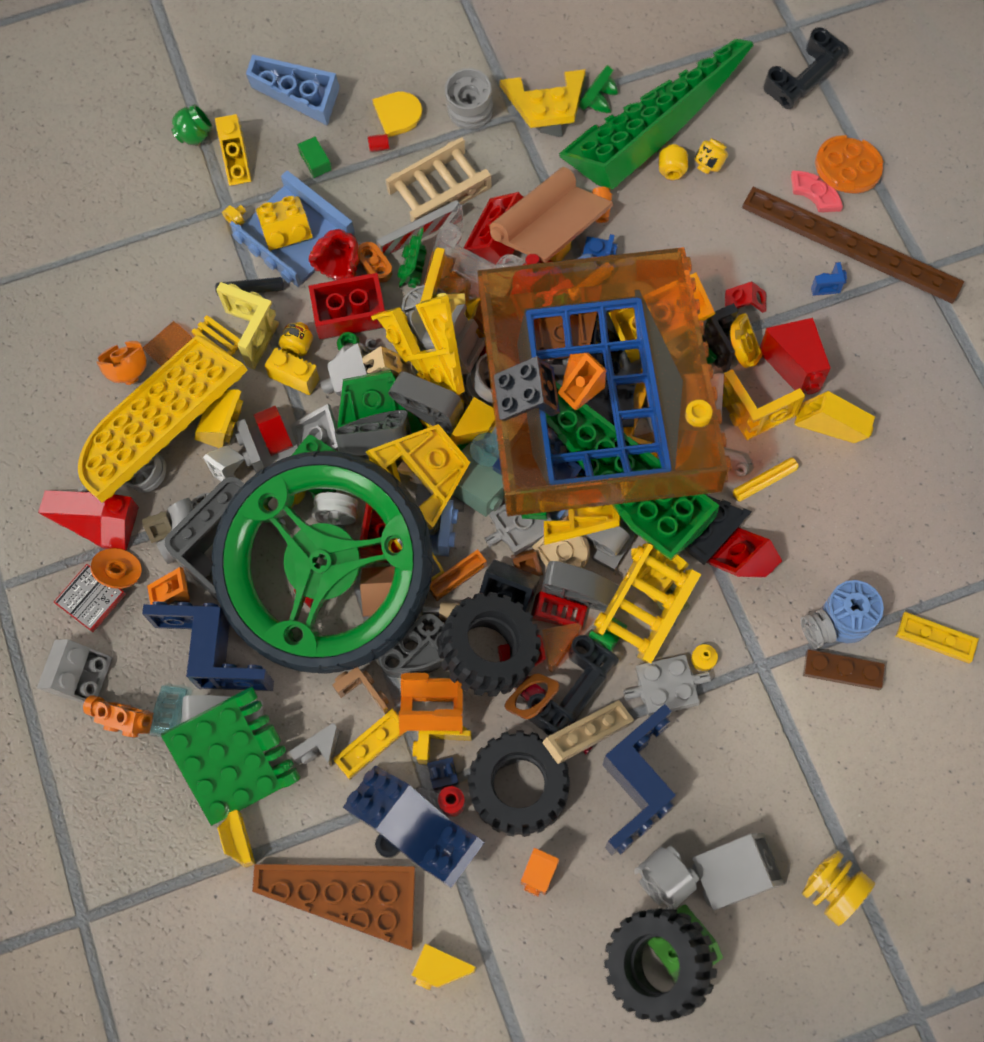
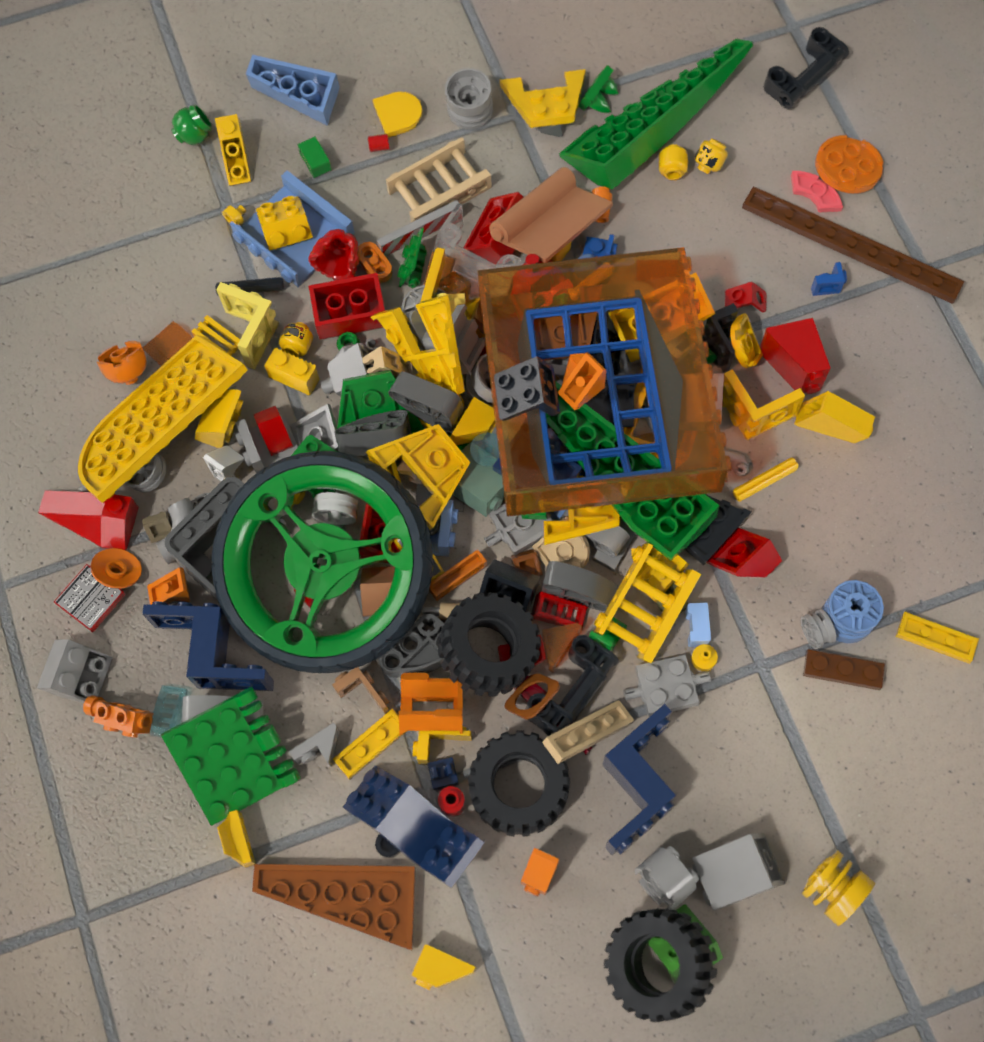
yellow tile [685,400,713,427] -> none
none -> light blue piece [685,603,711,647]

